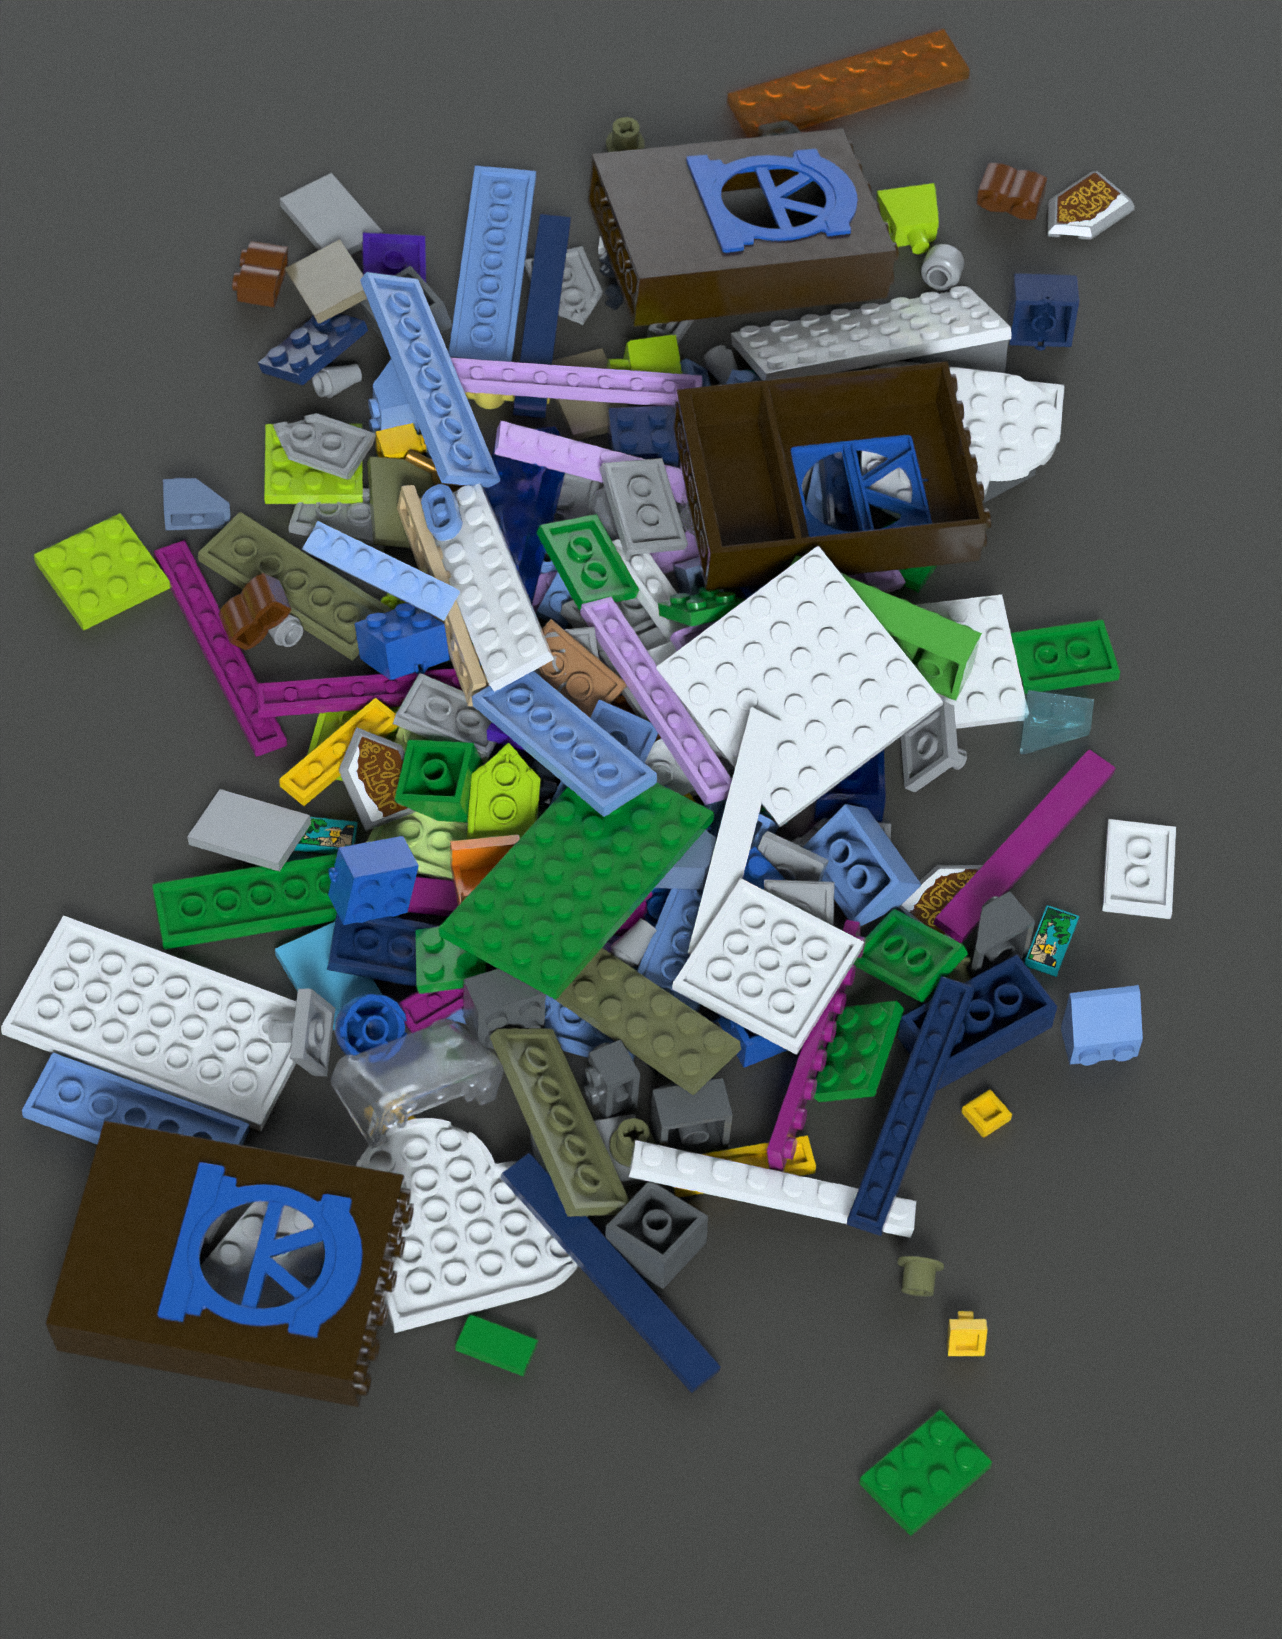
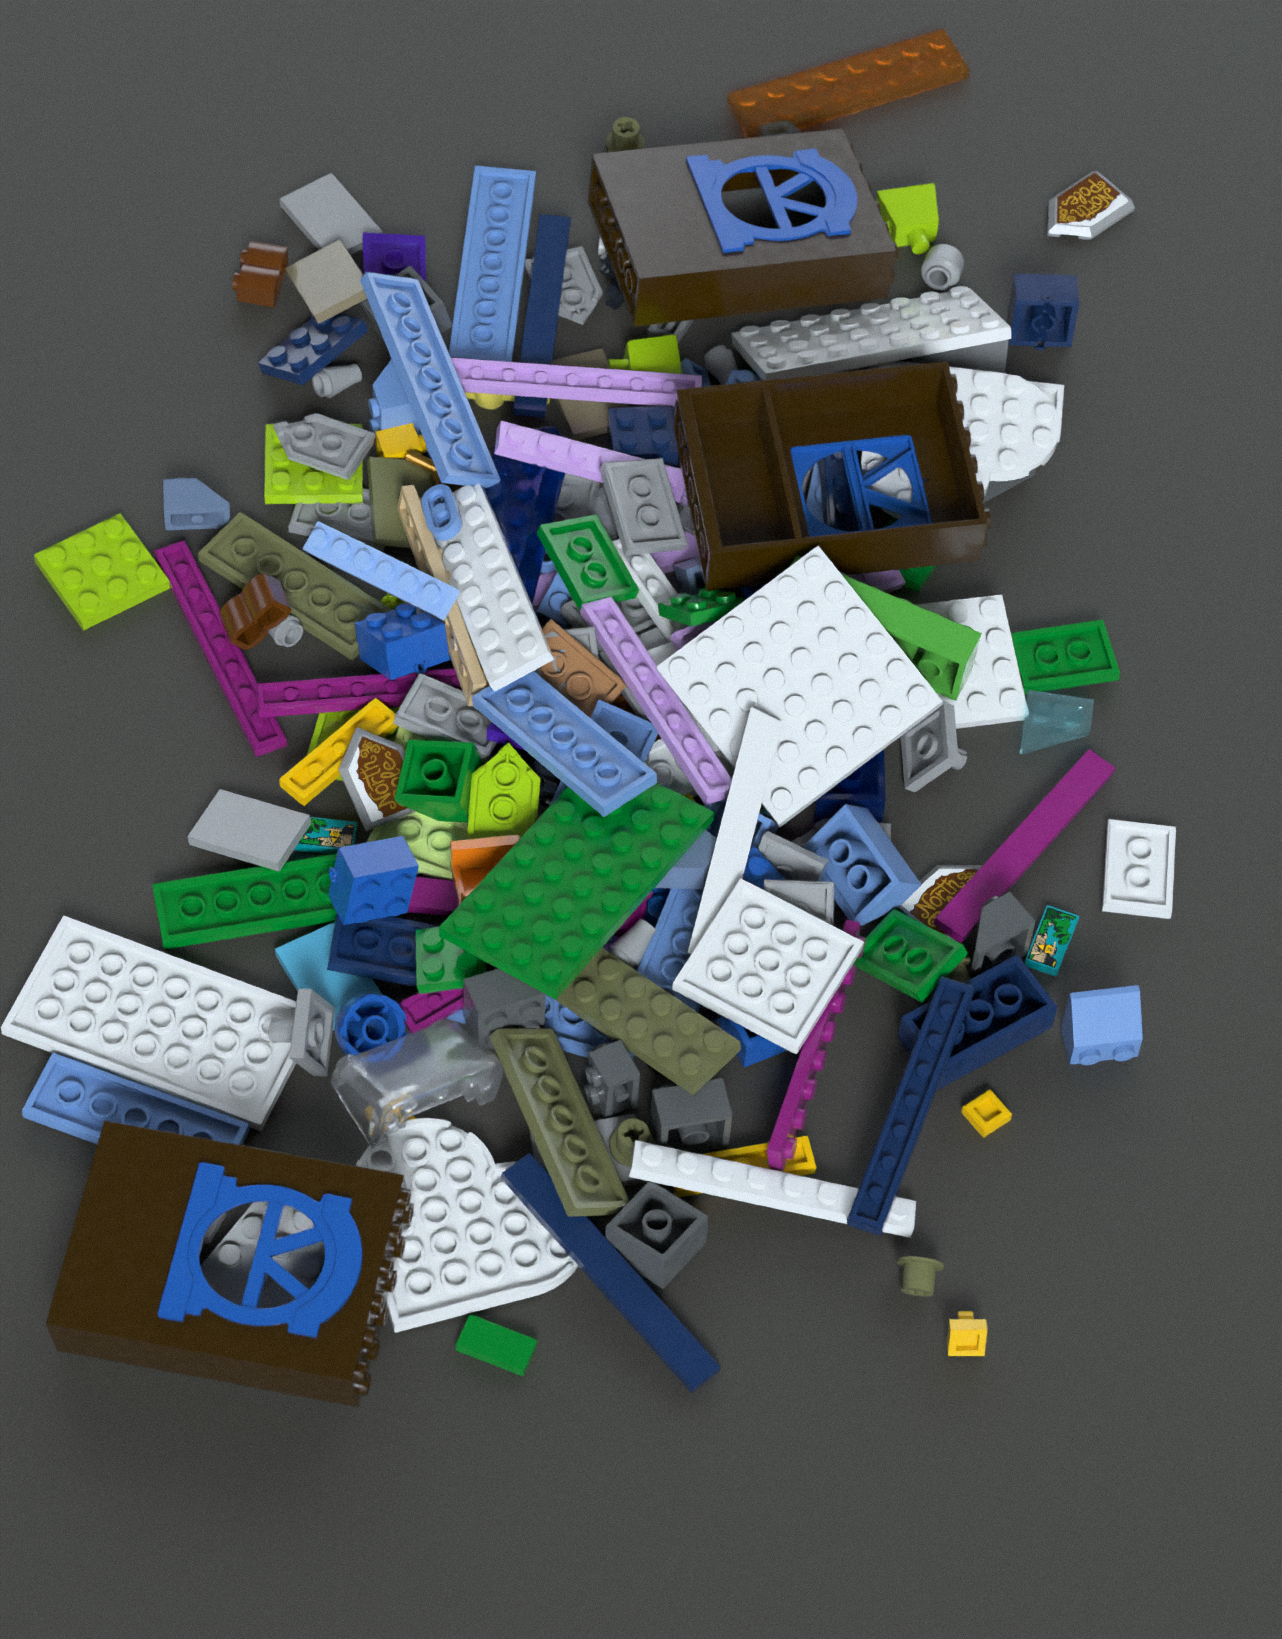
green plate [814,1001,904,1102] -> none
green plate [859,1410,992,1536] -> none
reddish brown brick [977,163,1047,220] -> none

